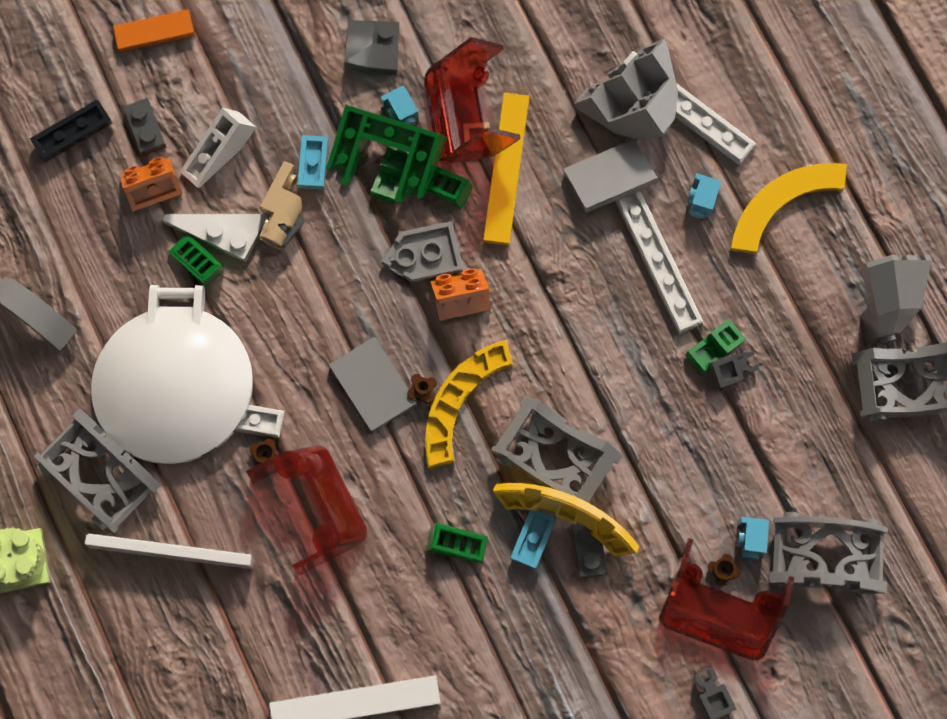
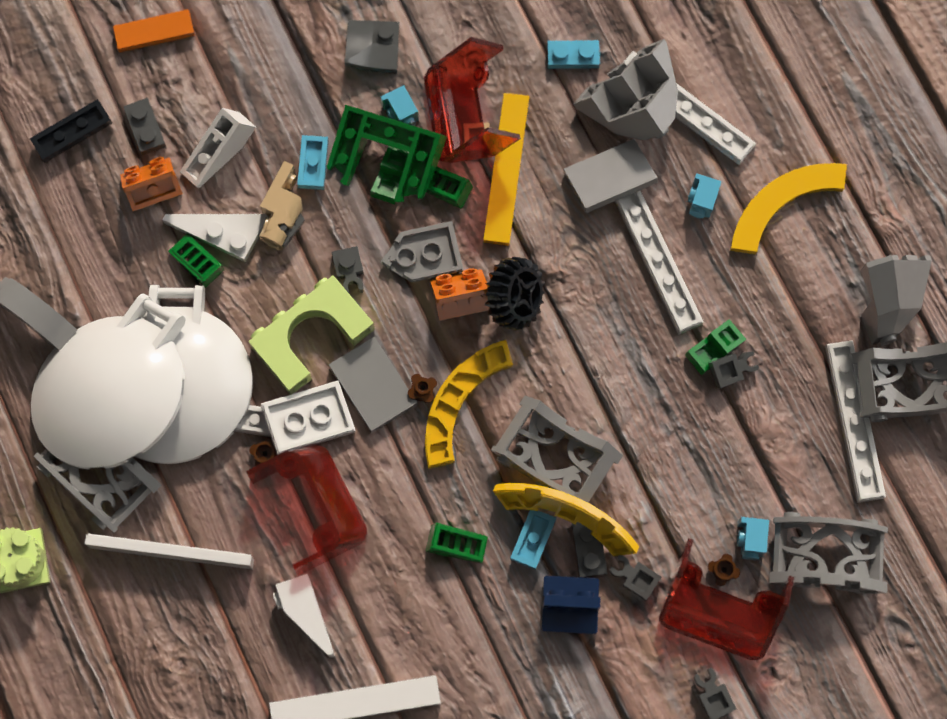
none -> white dish [31,294,186,469]
none -> yellowish green arch [248,275,375,395]
none -> white tile [260,380,356,456]
none -> white slope [273,574,335,658]
none -> dark grey plate [332,246,364,293]
none -> black gear [484,257,546,330]
none -> dark blue bracket [542,576,601,634]
none -> medium azure plate [547,40,600,69]
none -> dark grey plate [609,555,661,601]
none -> white tile [825,340,886,503]

